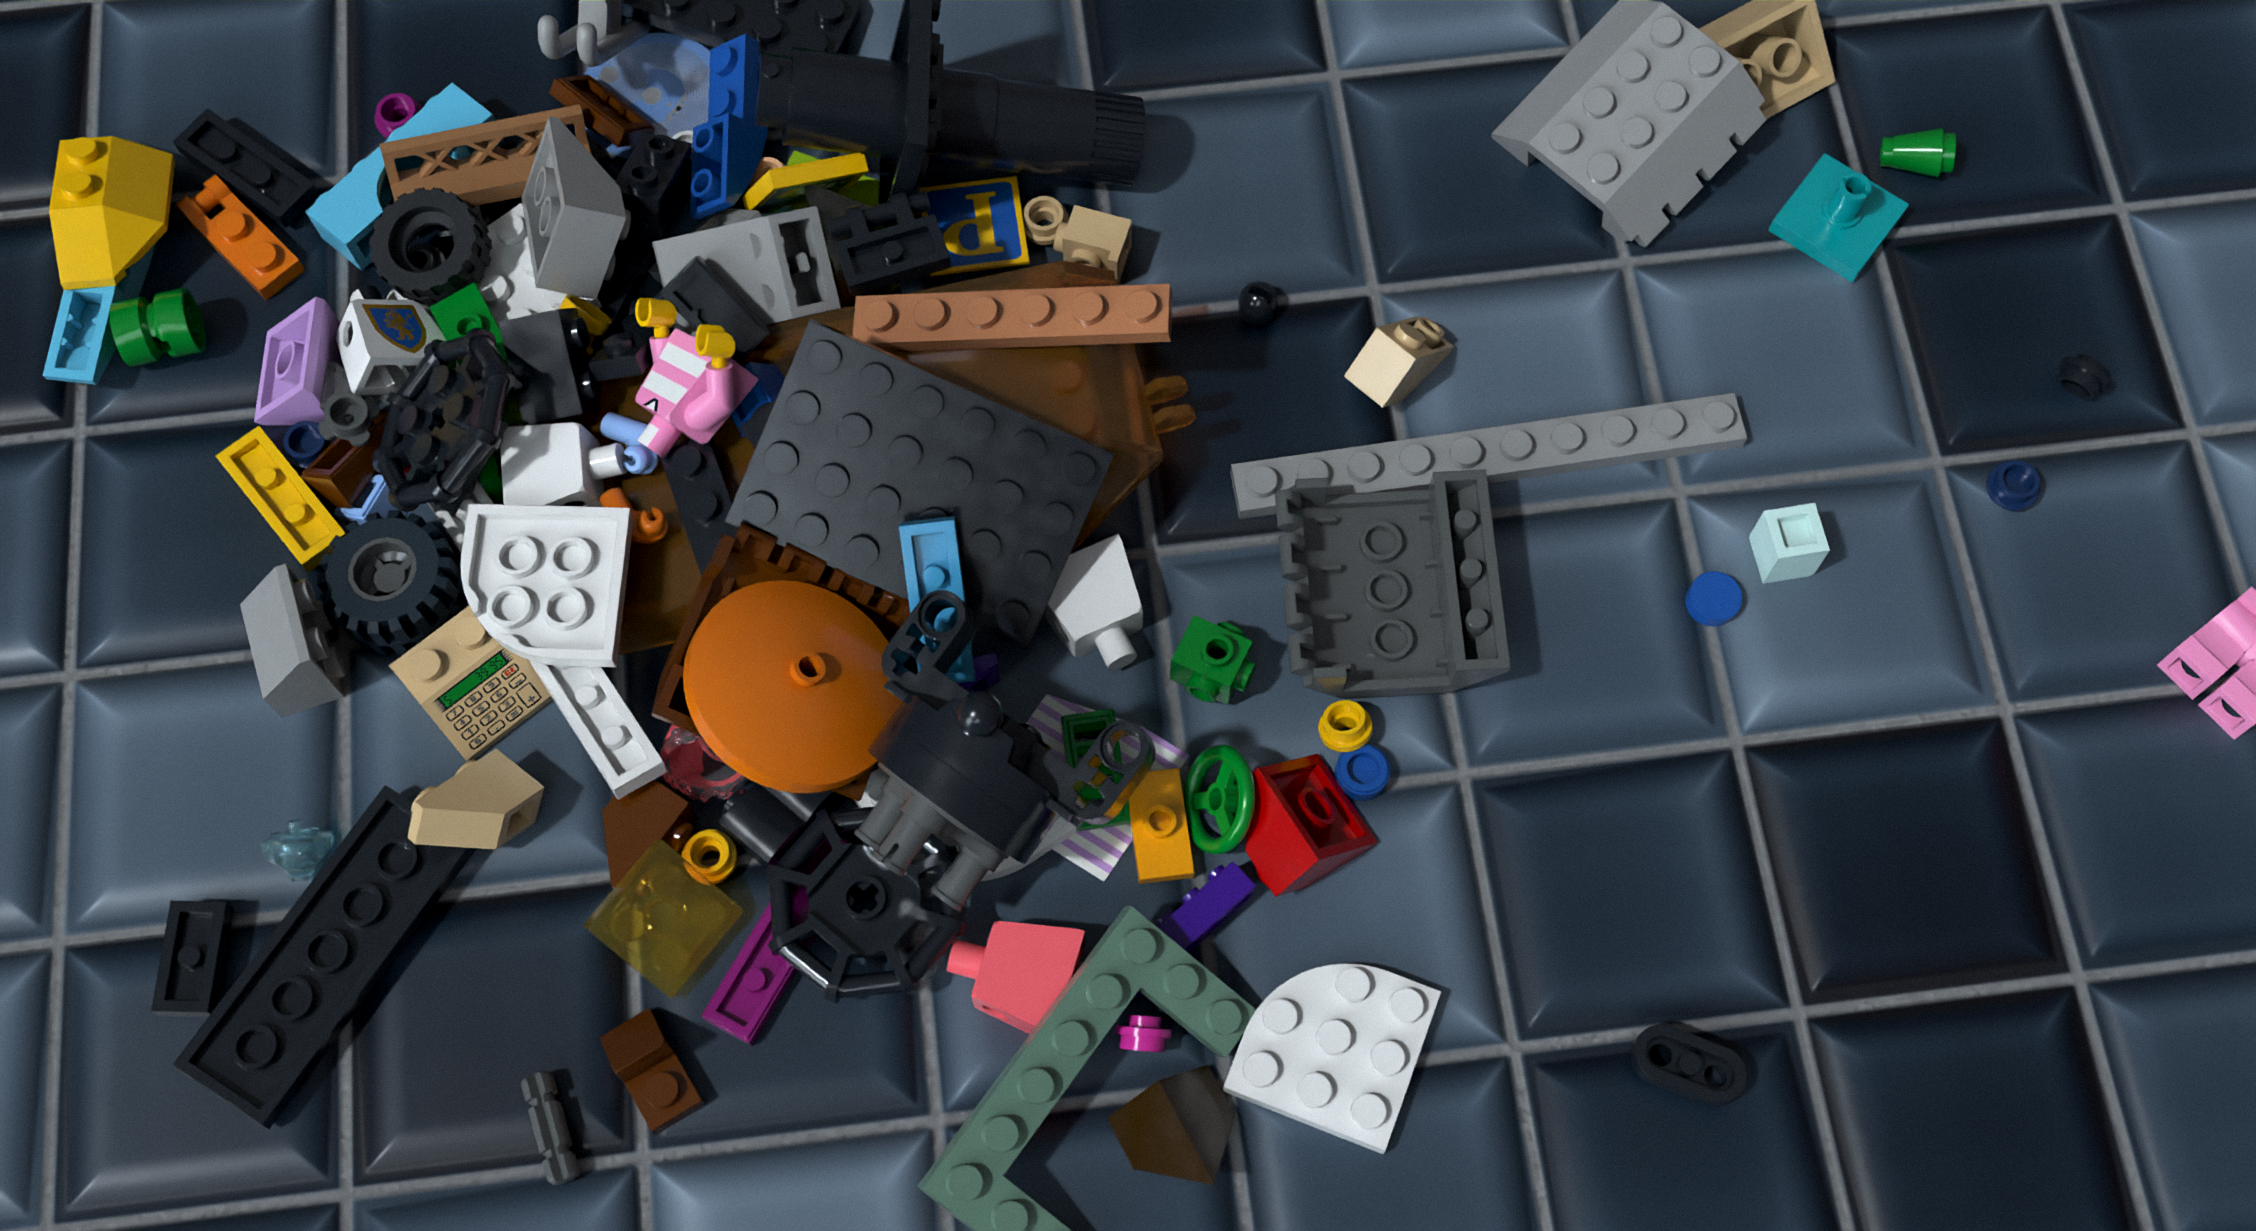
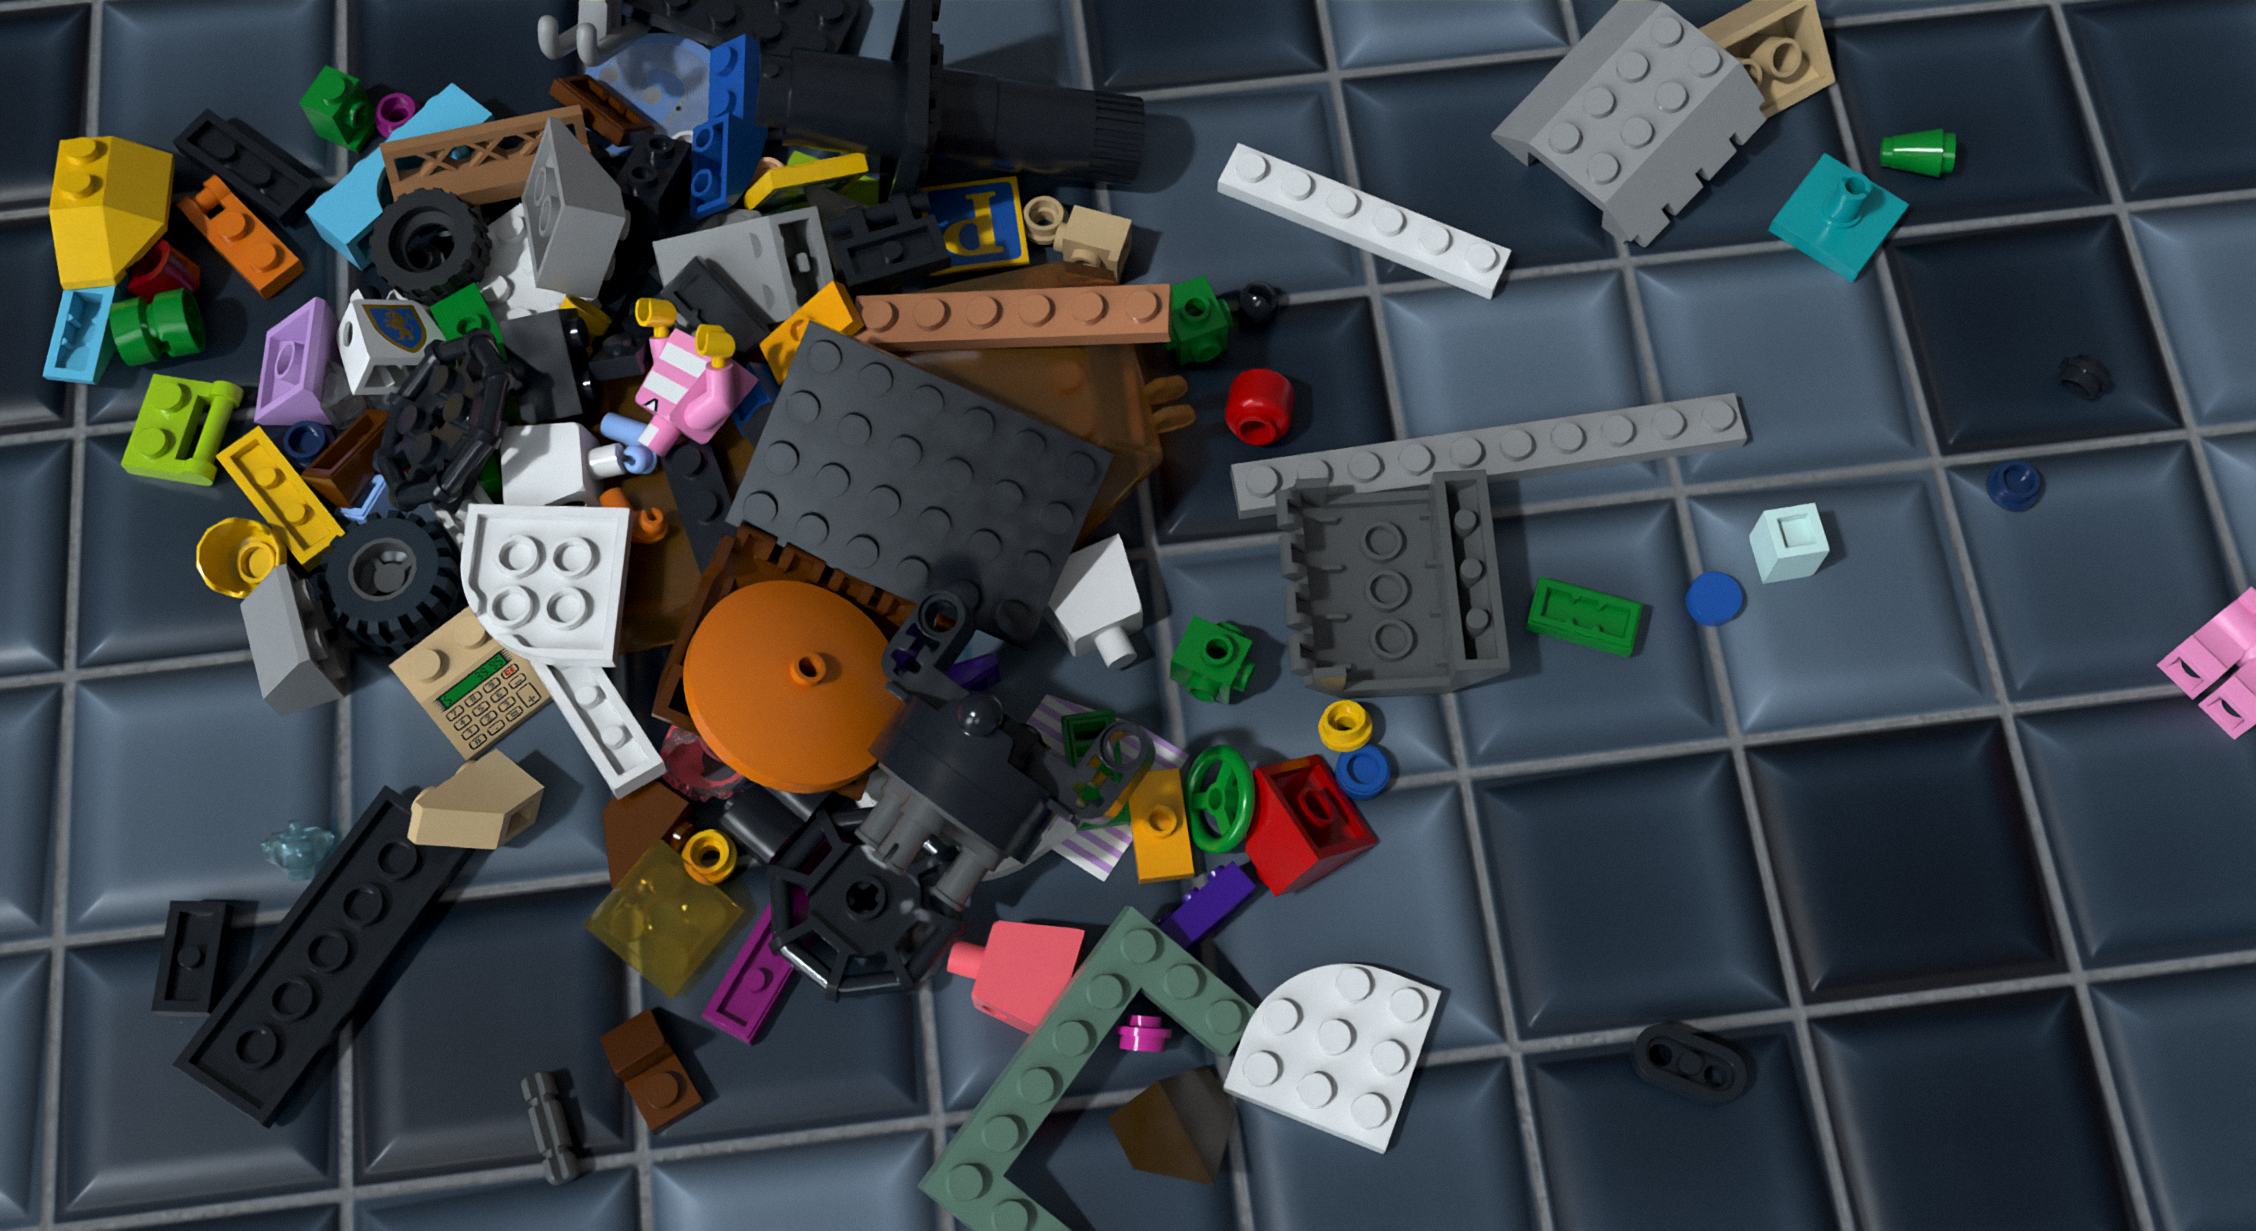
dark grey plate [318,392,380,447] -> none
dark azure plate [899,516,976,683] -> none
tan slope [1344,316,1455,408] -> none
none -> lime plate [121,374,244,486]
none -> dark red plate [127,239,200,302]
none -> yellow hair [196,517,287,599]
none -> green brick [299,65,377,154]
none -> light orange plate [759,280,864,386]
none -> green brick [1161,275,1233,366]
none -> white plate [1217,143,1512,300]
none -> red head [1225,368,1295,445]
none -> green plate [1525,576,1643,658]

